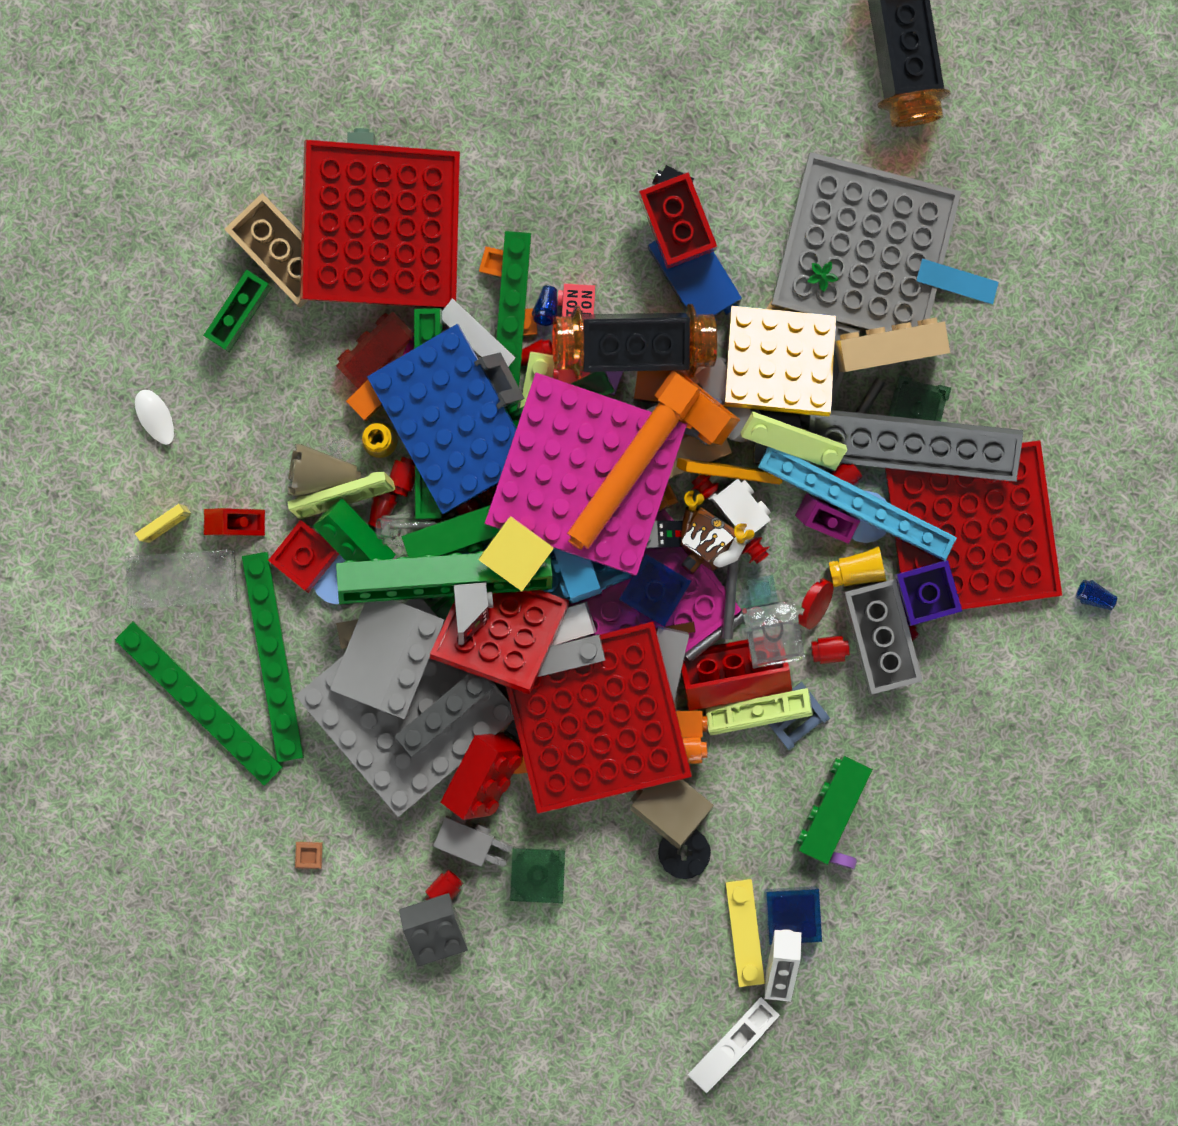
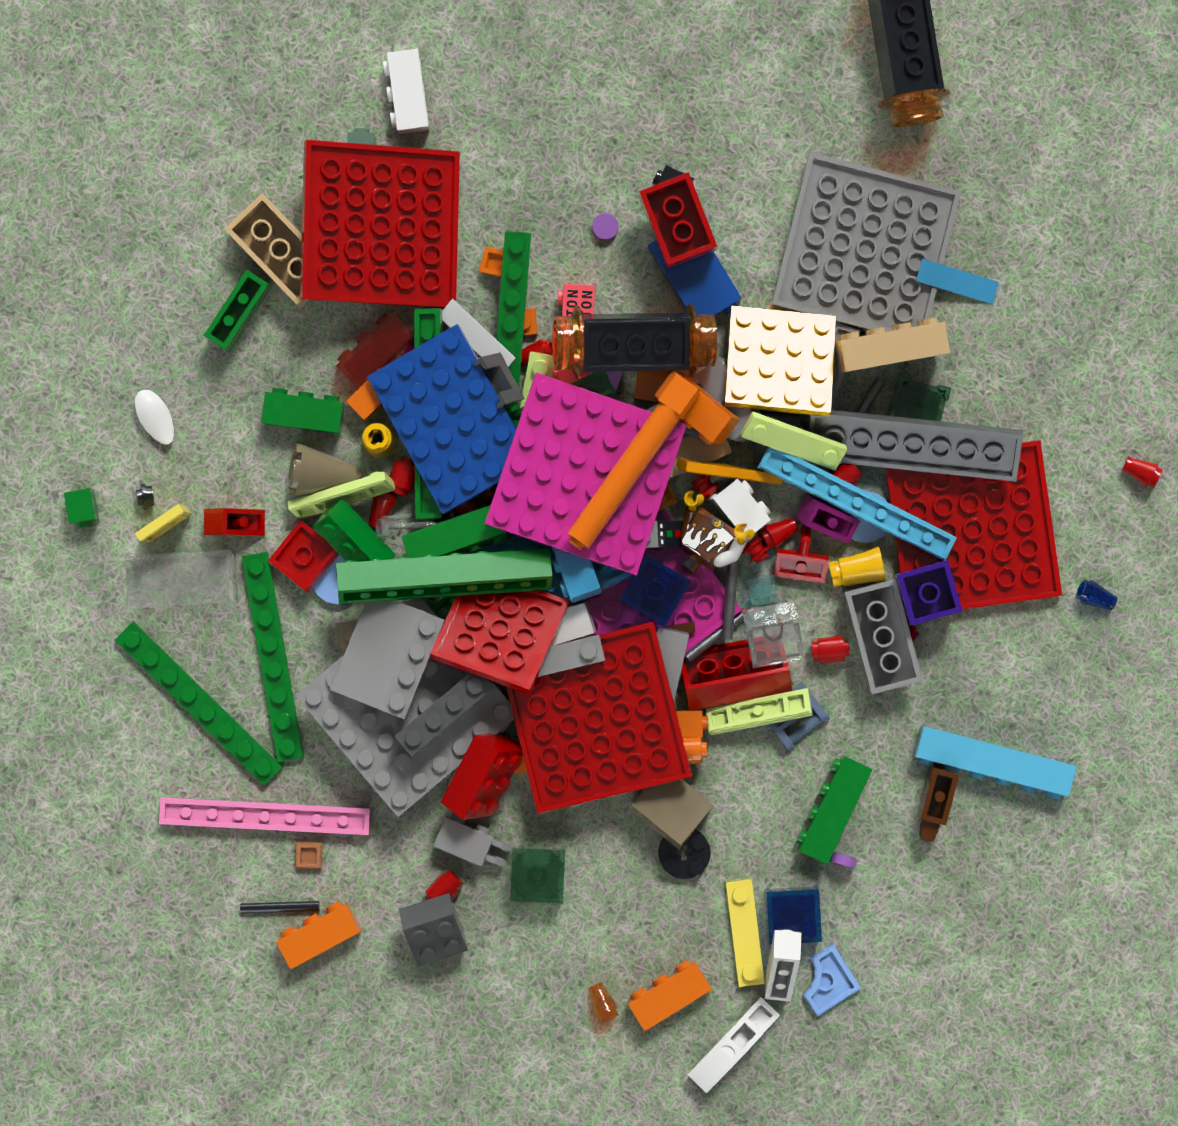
light grey slope [454,582,493,645] -> none
light yellow tile [478,516,554,591] -> none
clear blue cone [532,285,558,326] -> none
red tile [798,578,834,630] -> none
green plant [807,261,839,292] -> none
none -> green brick [64,488,99,528]
none -> black plate [136,484,154,510]
none -> bright pink plate [159,797,371,835]
none -> black bar [240,901,320,914]
none -> green brick [261,388,345,435]
none -> orange brick [276,901,362,970]
none -> white brick [383,48,430,134]
none -> clear orange cone [588,982,619,1023]
none -> medium lavender tile [592,213,618,240]
none -> orange brick [628,959,712,1031]
none -> red cone [757,518,798,550]
none -> red plate [773,525,829,584]
none -> light blue tile [803,943,861,1017]
none -> medium azure brick [913,725,1077,800]
none -> reddish brown hinge [917,766,959,842]
none -> red cone [1122,456,1163,488]

